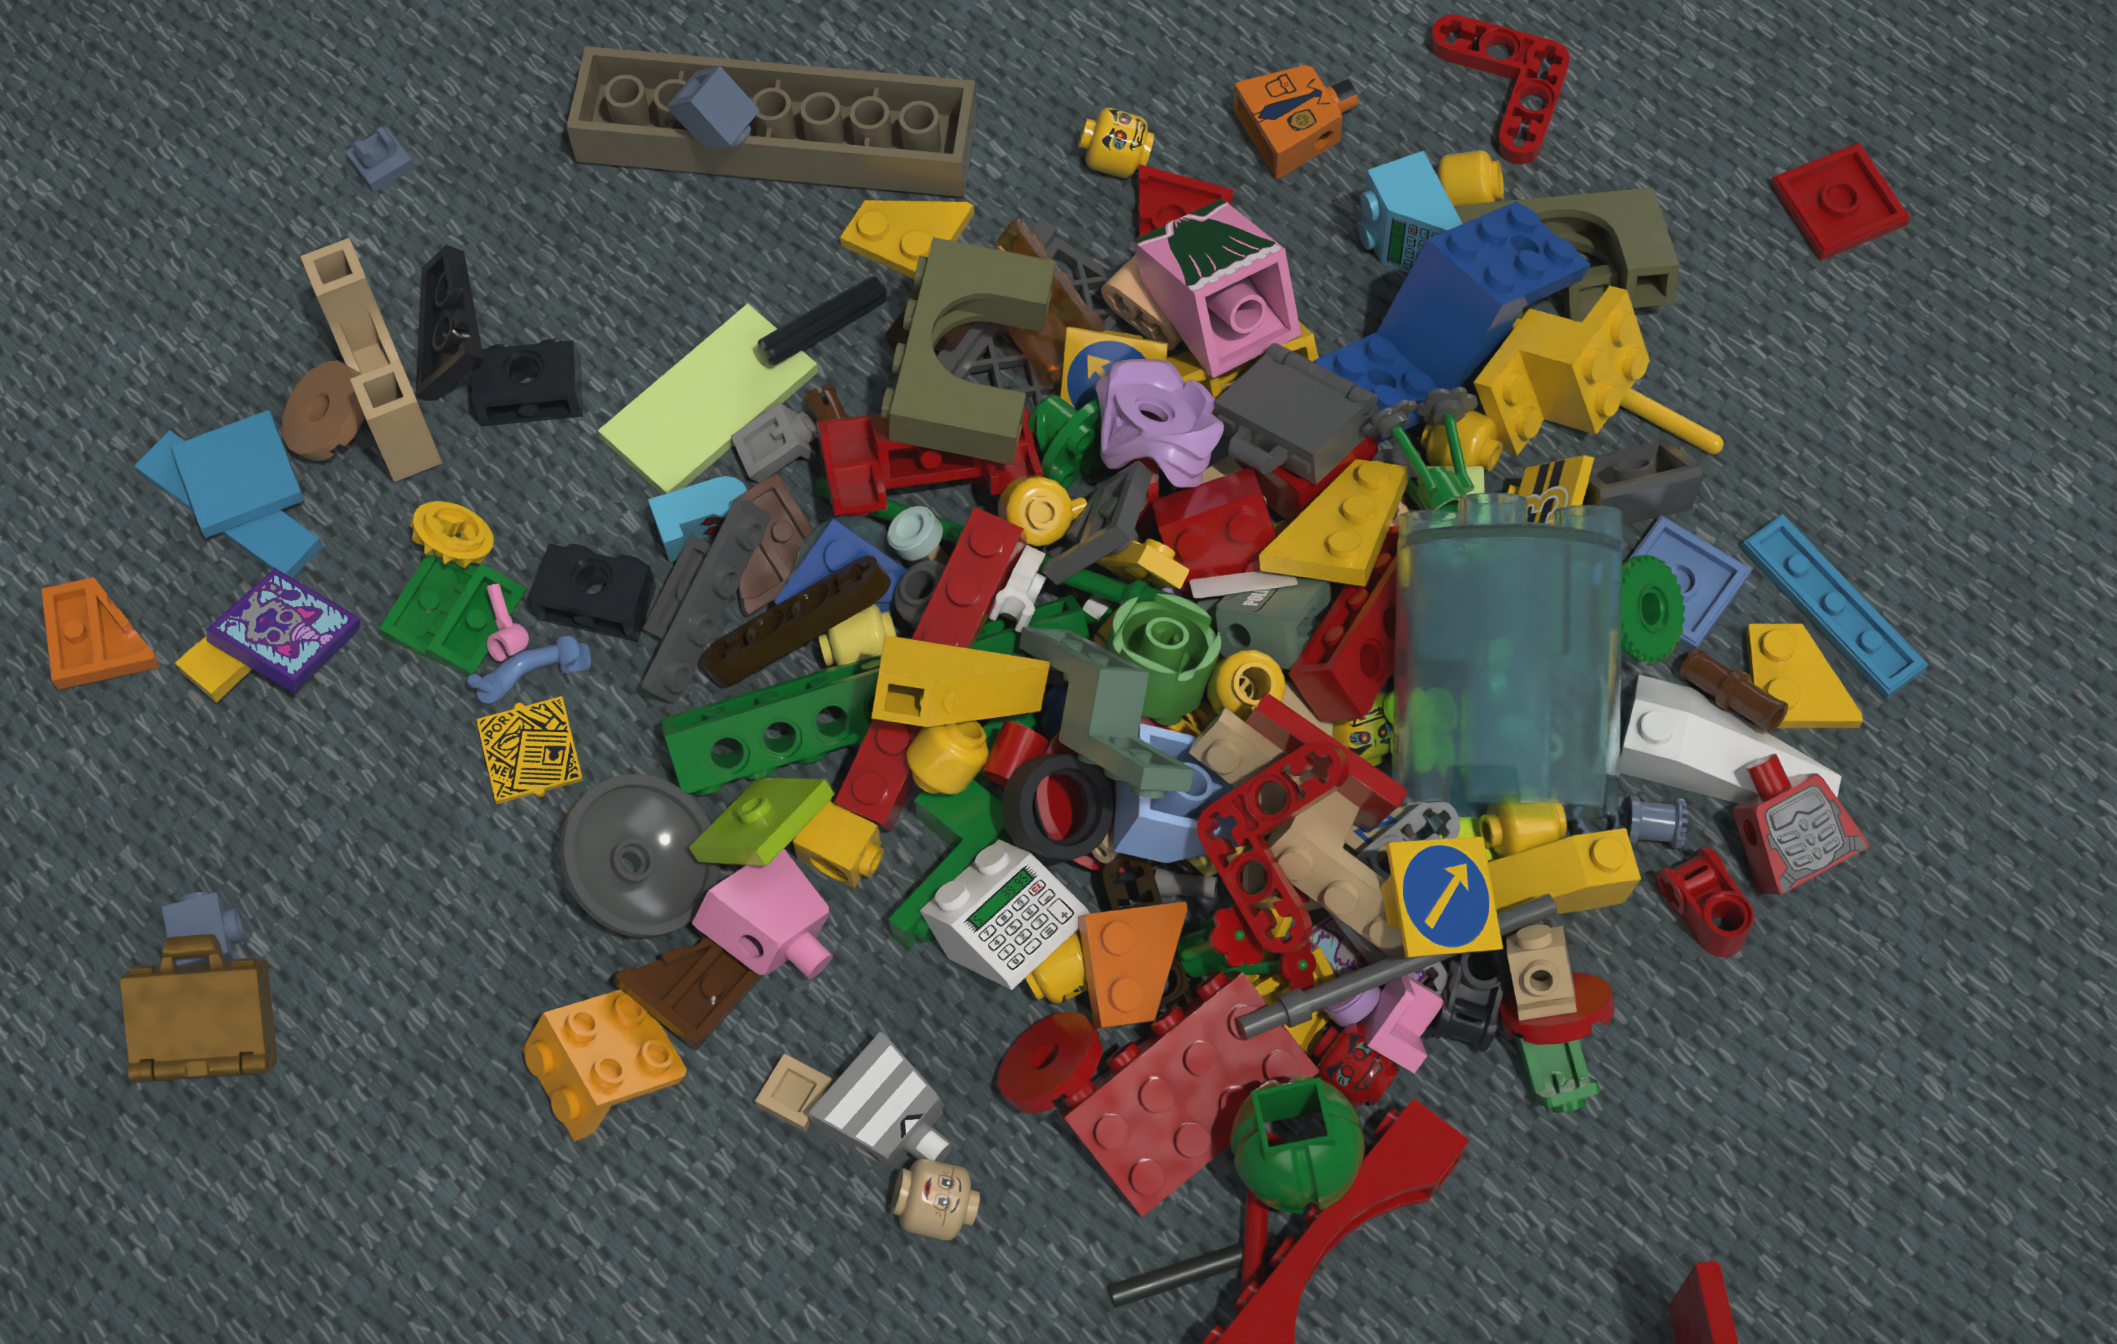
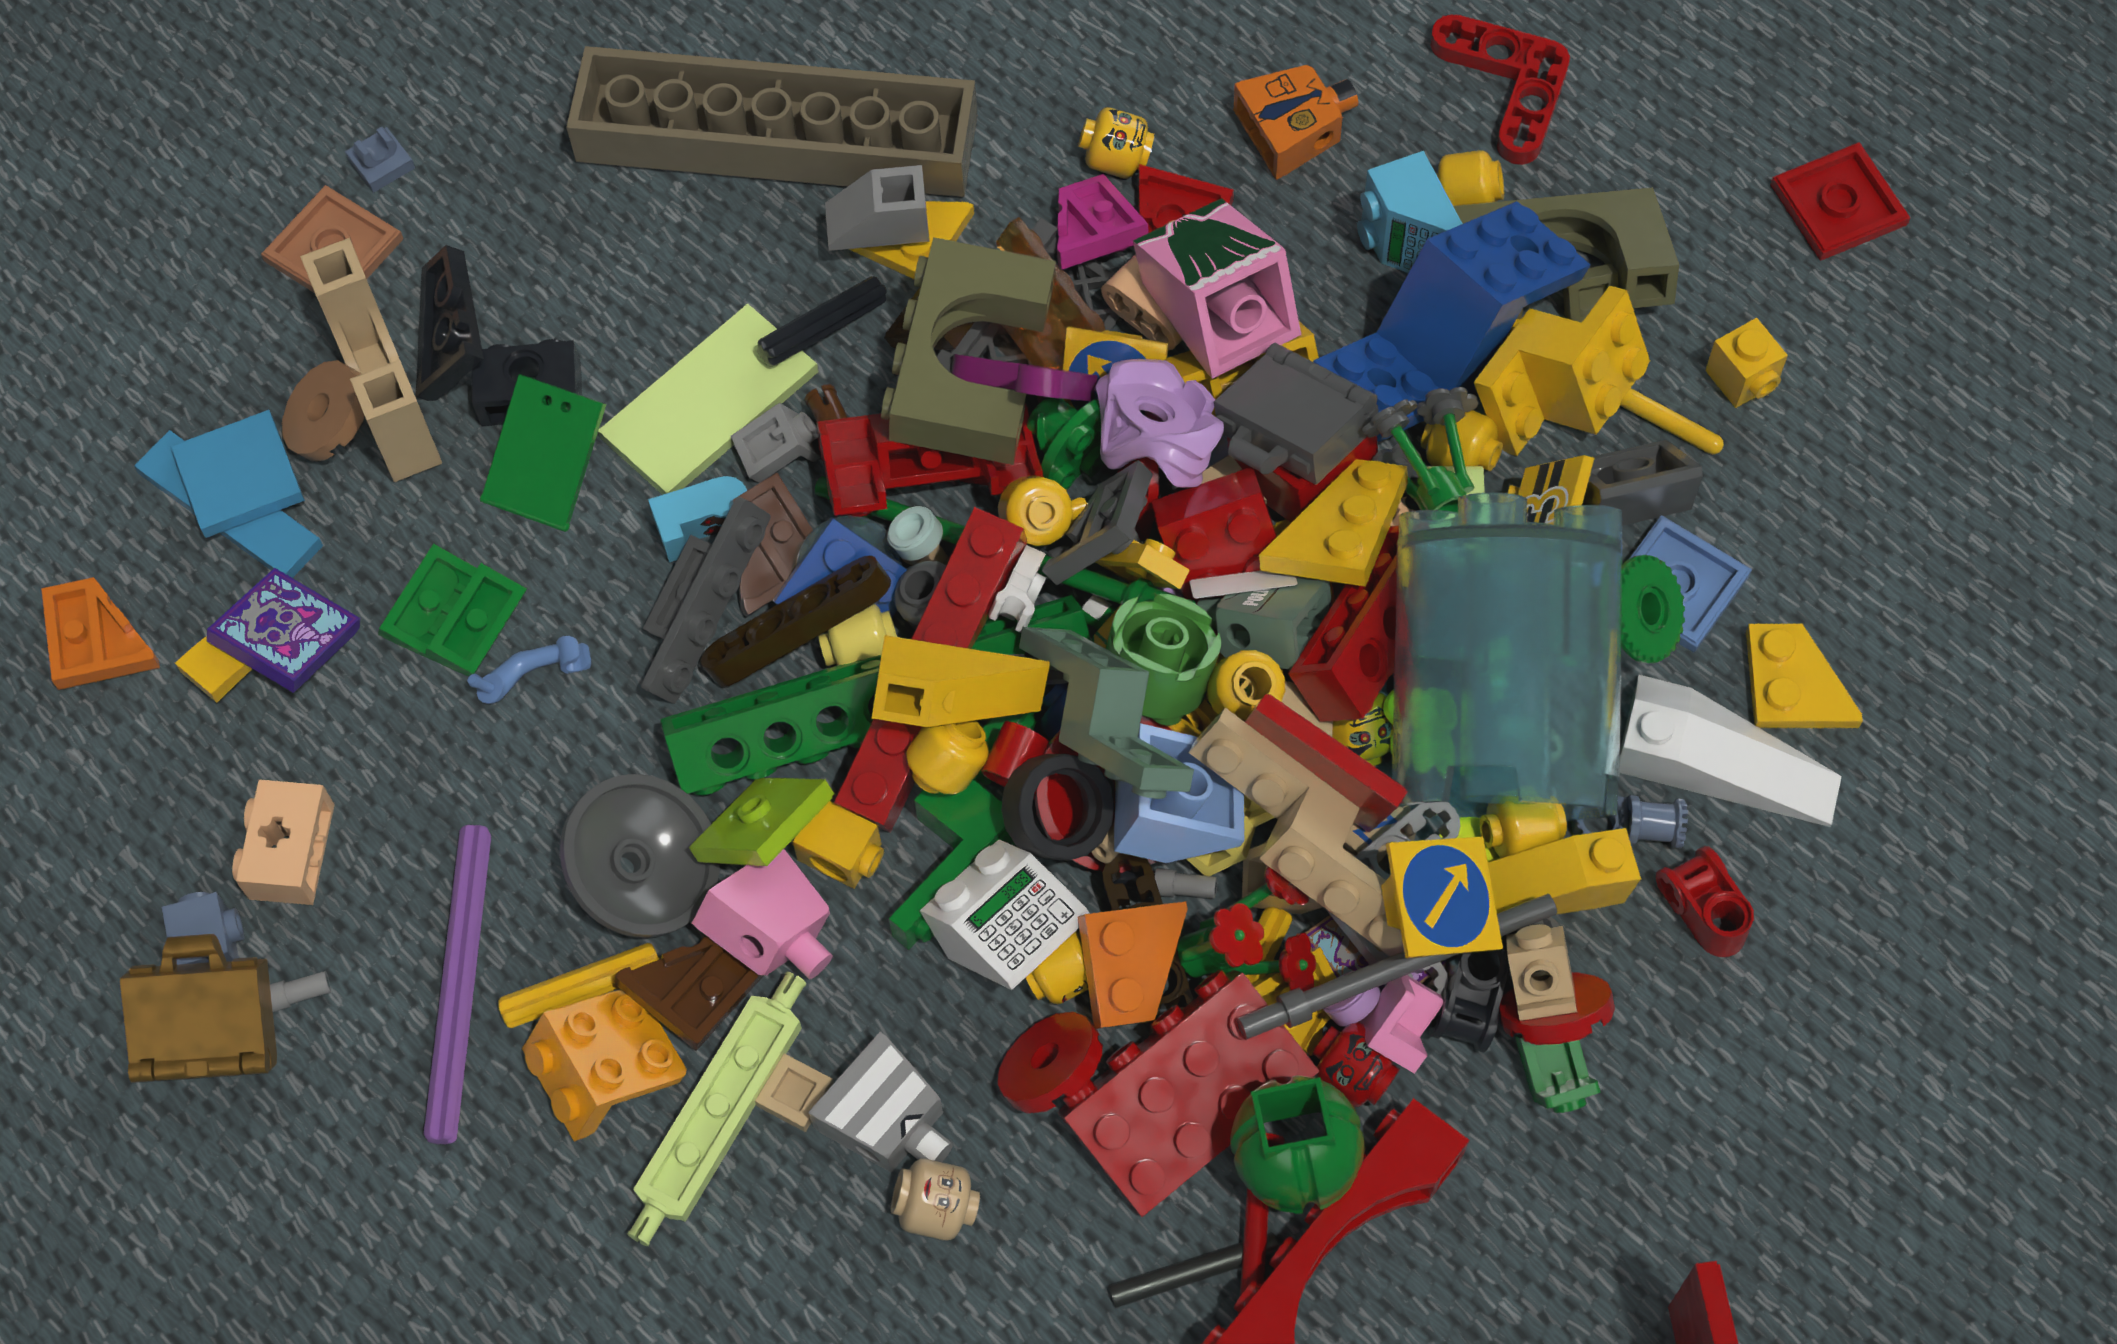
yellow gear [409,501,494,568] -> none
yellow piece [476,696,583,804] -> none
bright pink hand [487,584,529,661] -> none
black brick [529,544,656,642] -> none
sand blue brick [666,66,760,151] -> none
red beam [1197,742,1349,953] -> none
reddish brown pin [1680,649,1788,733] -> none
torso [1734,754,1870,895] -> none
dark azure tile [1741,514,1929,700] -> none
none -> light nougat brick [232,780,335,905]
none -> nougat tile [261,185,404,293]
none -> light grey piece [270,971,332,1012]
none -> medium lavender axle [424,825,491,1144]
none -> green container [480,374,607,532]
none -> yellow axle [498,943,659,1028]
none -> yellowish green plate [627,972,807,1246]
none -> light grey slope [825,165,930,251]
none -> magenta beam [951,354,1098,401]
none -> dark pink wing [1057,174,1149,270]
none -> yellow brick [1705,318,1788,408]

